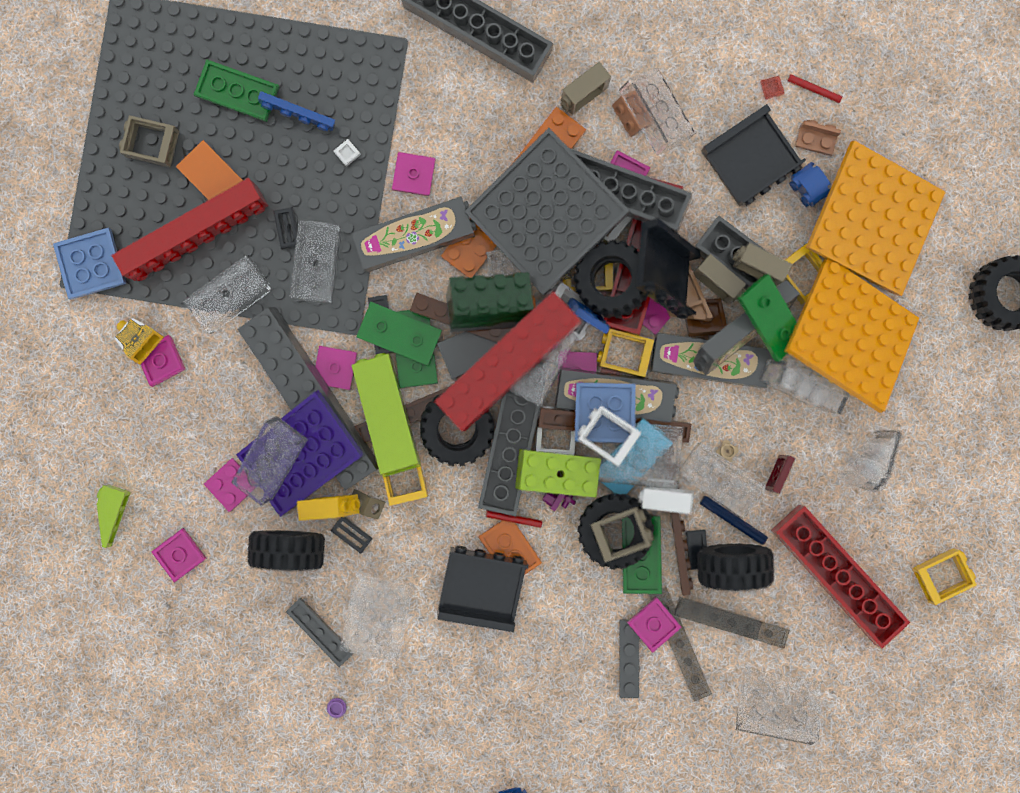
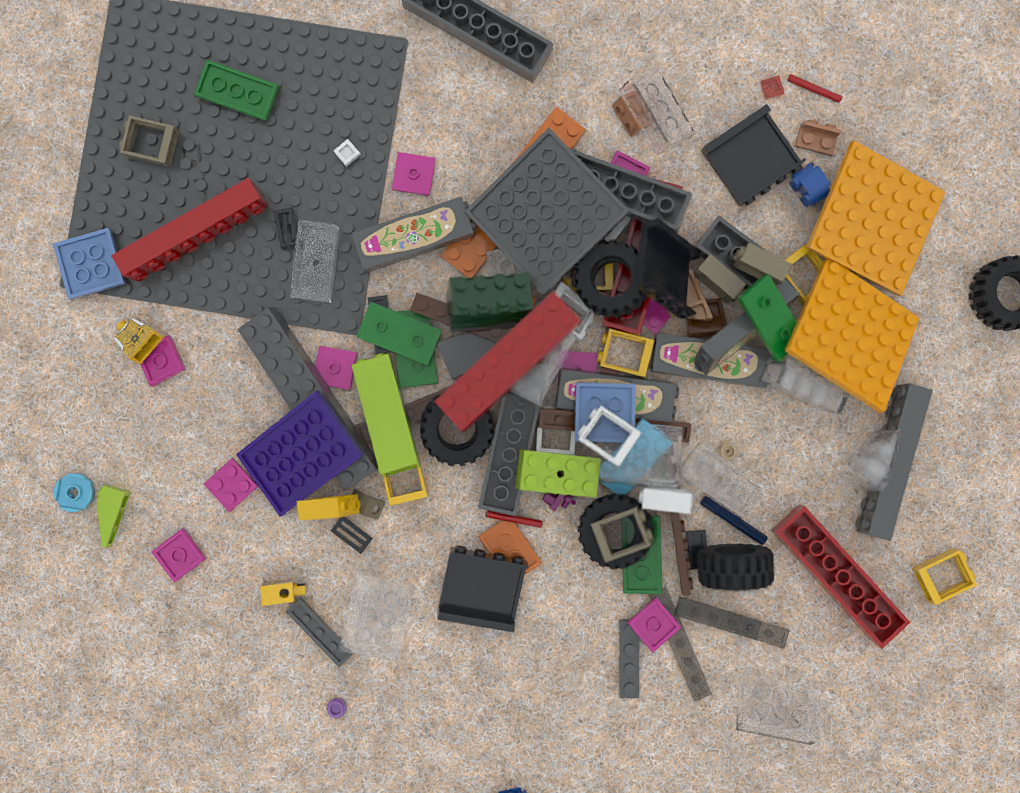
orange tile [176,140,243,200] -> none
clear brick [183,255,273,334] -> none
clear brick [231,416,308,506] -> none
black tyre [247,530,325,571] -> none
blue plate [258,91,335,132] -> none
dark tan window [560,61,611,115] -> none
blue tile [567,297,610,334] -> none
dark red tile [765,455,795,494] -> none
none -> medium azure plate [54,473,95,512]
none -> yellow torso [260,579,306,606]
none -> dark grey brick [855,383,933,541]

